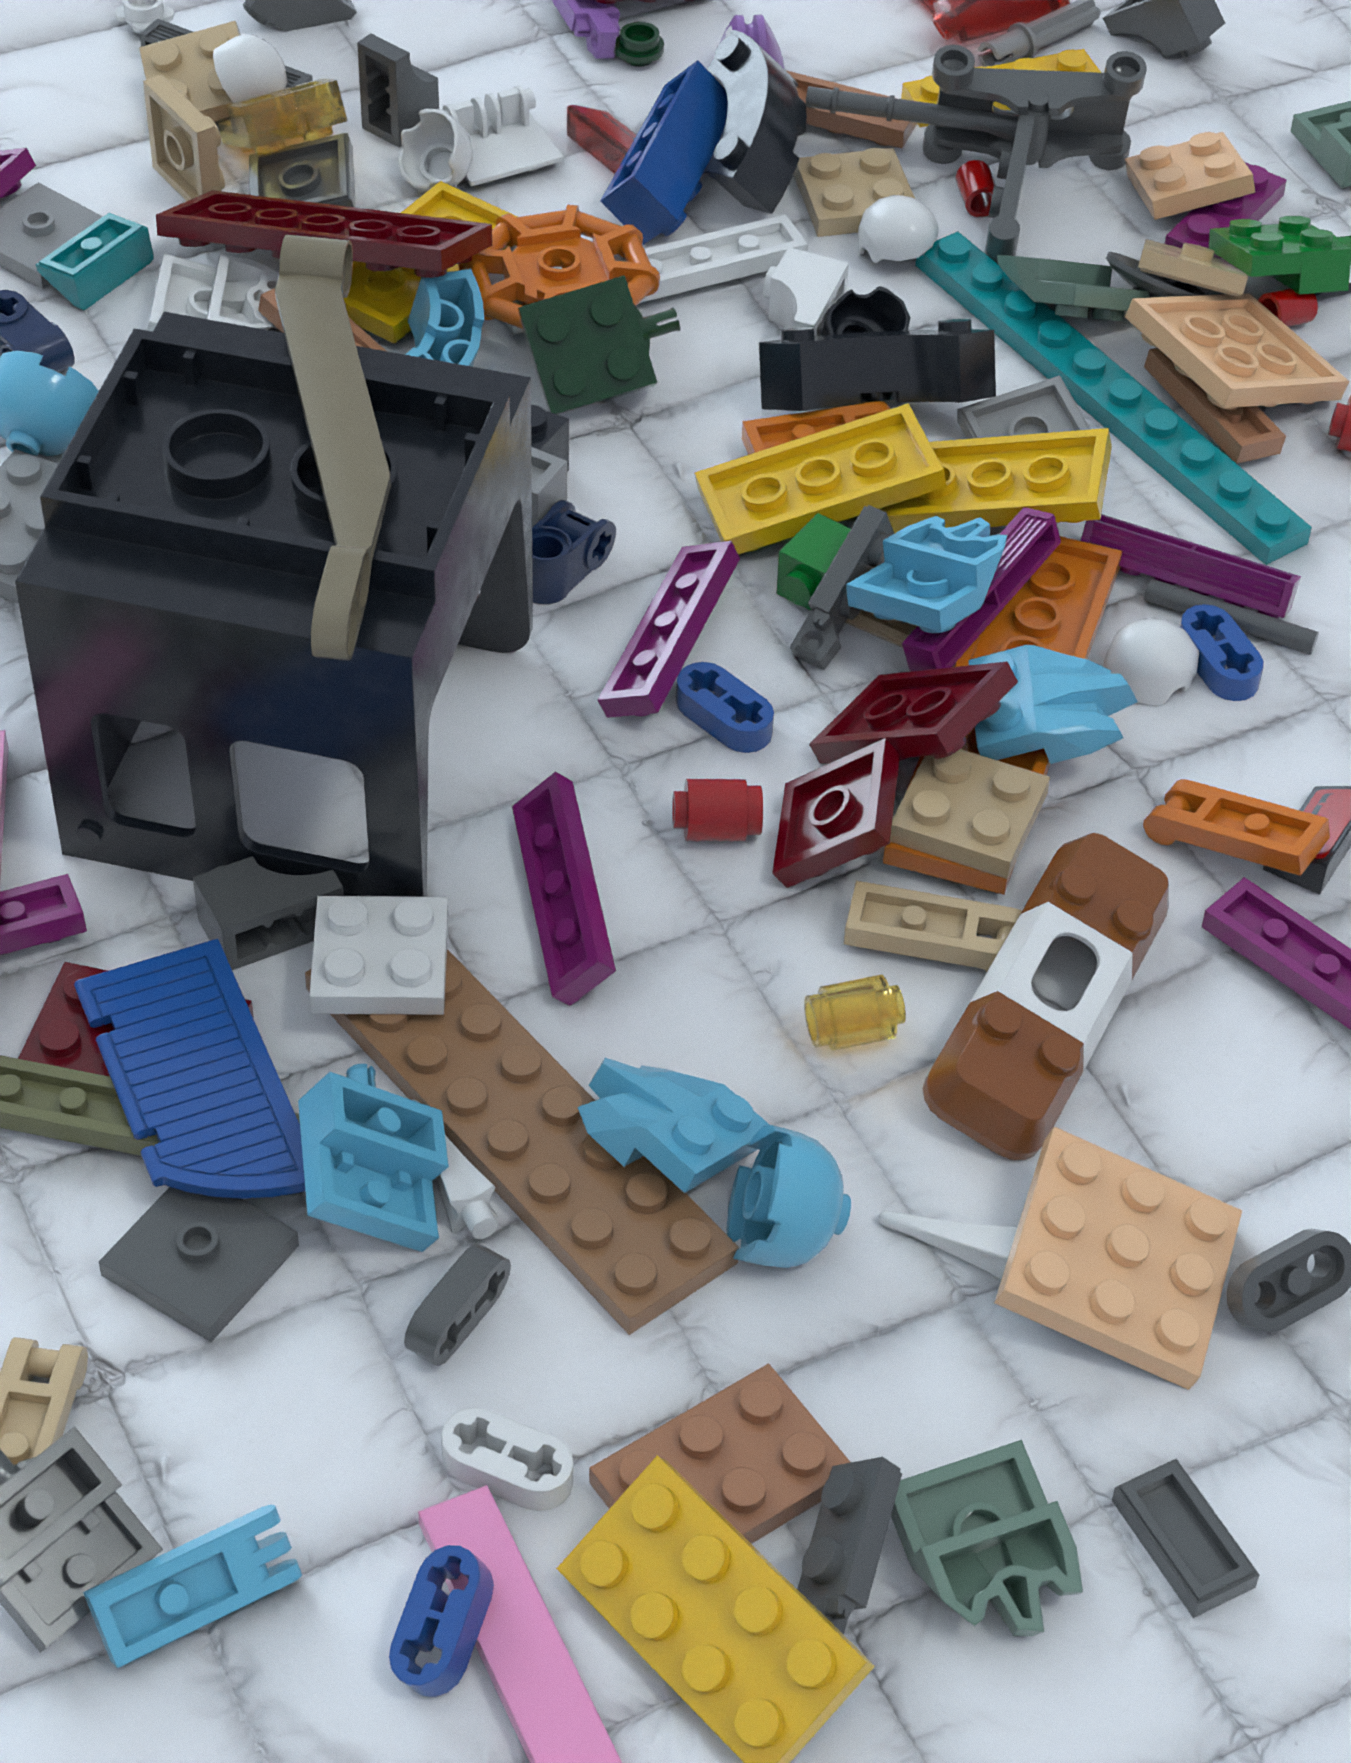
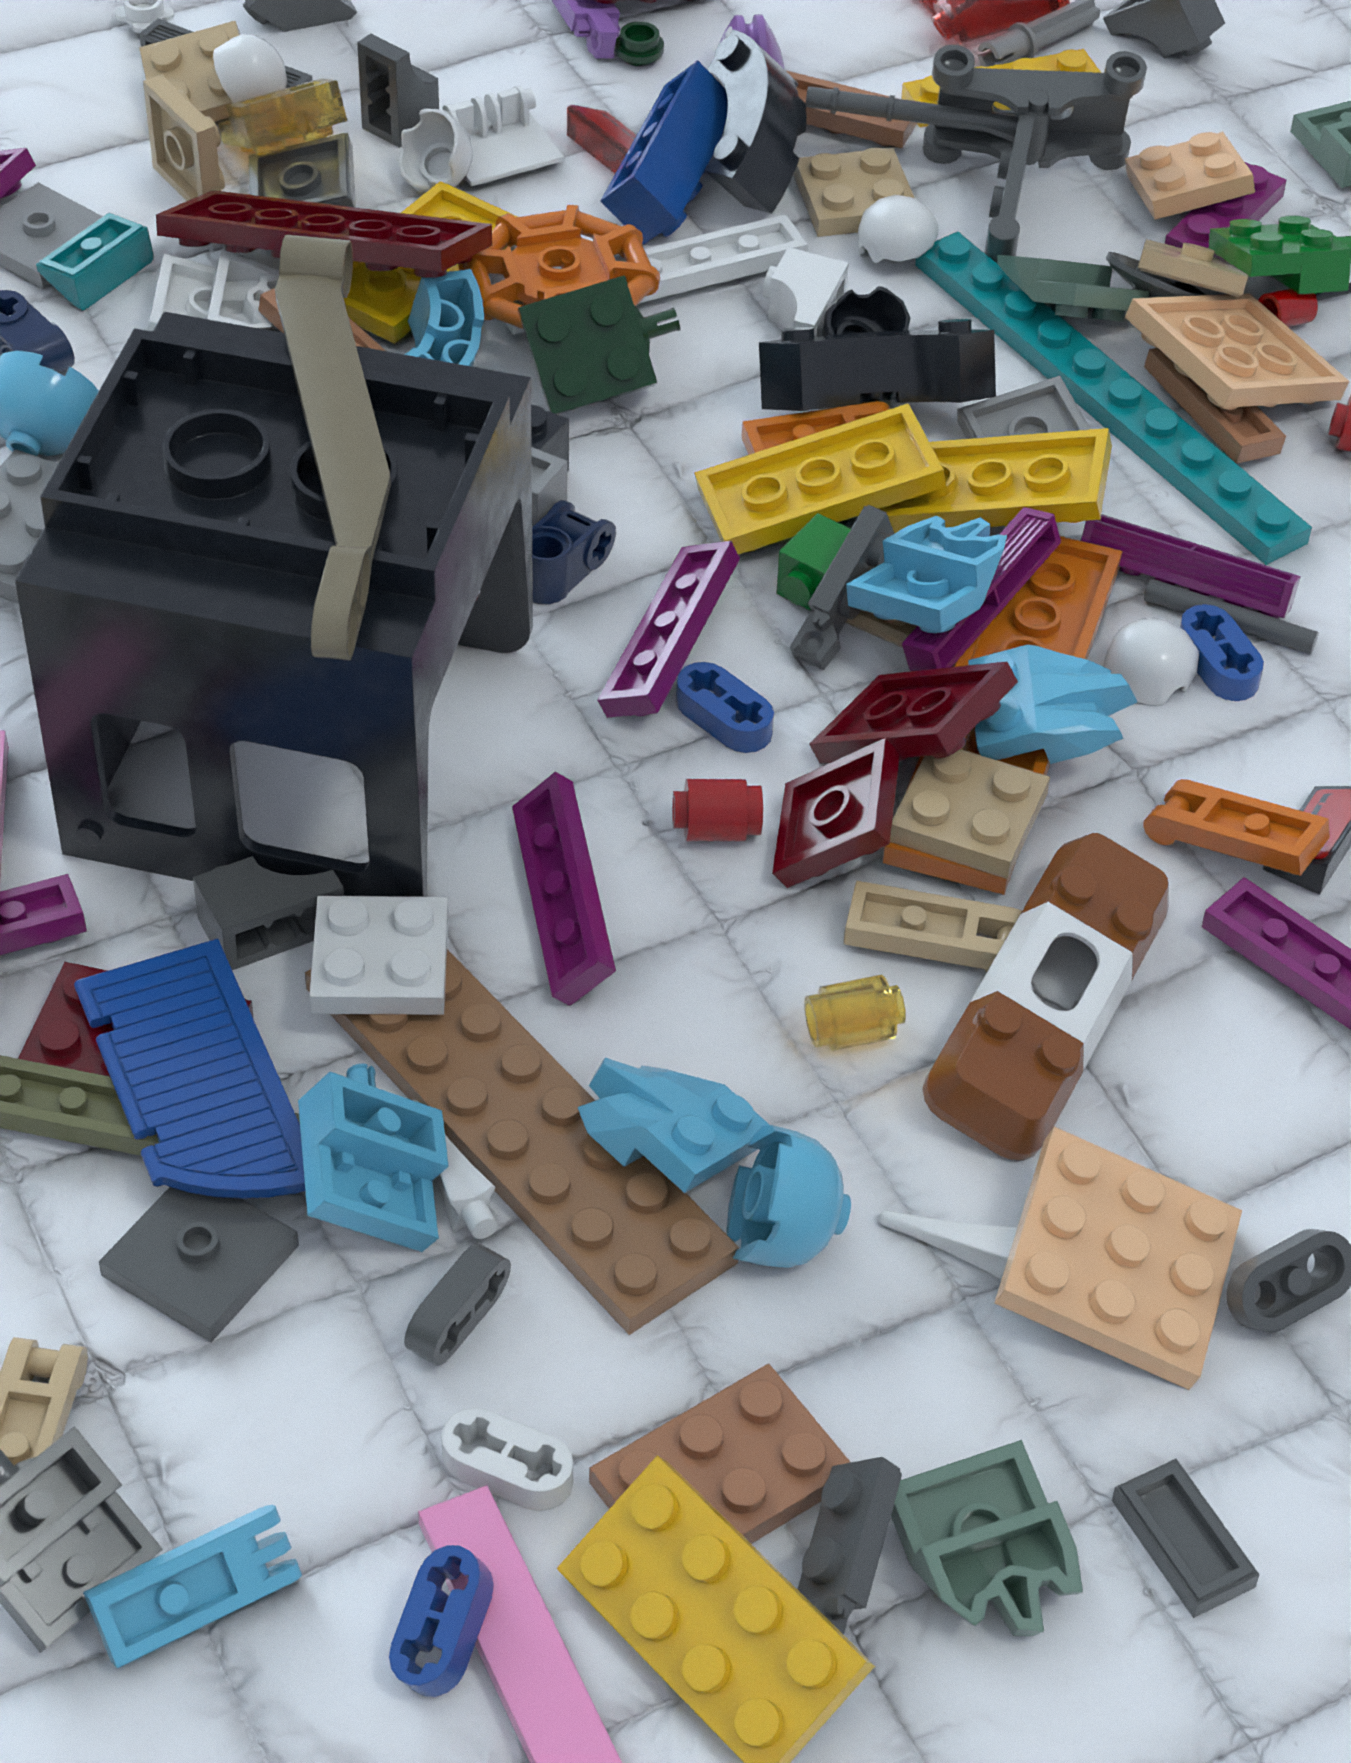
red hinge [956,160,996,218] -> none

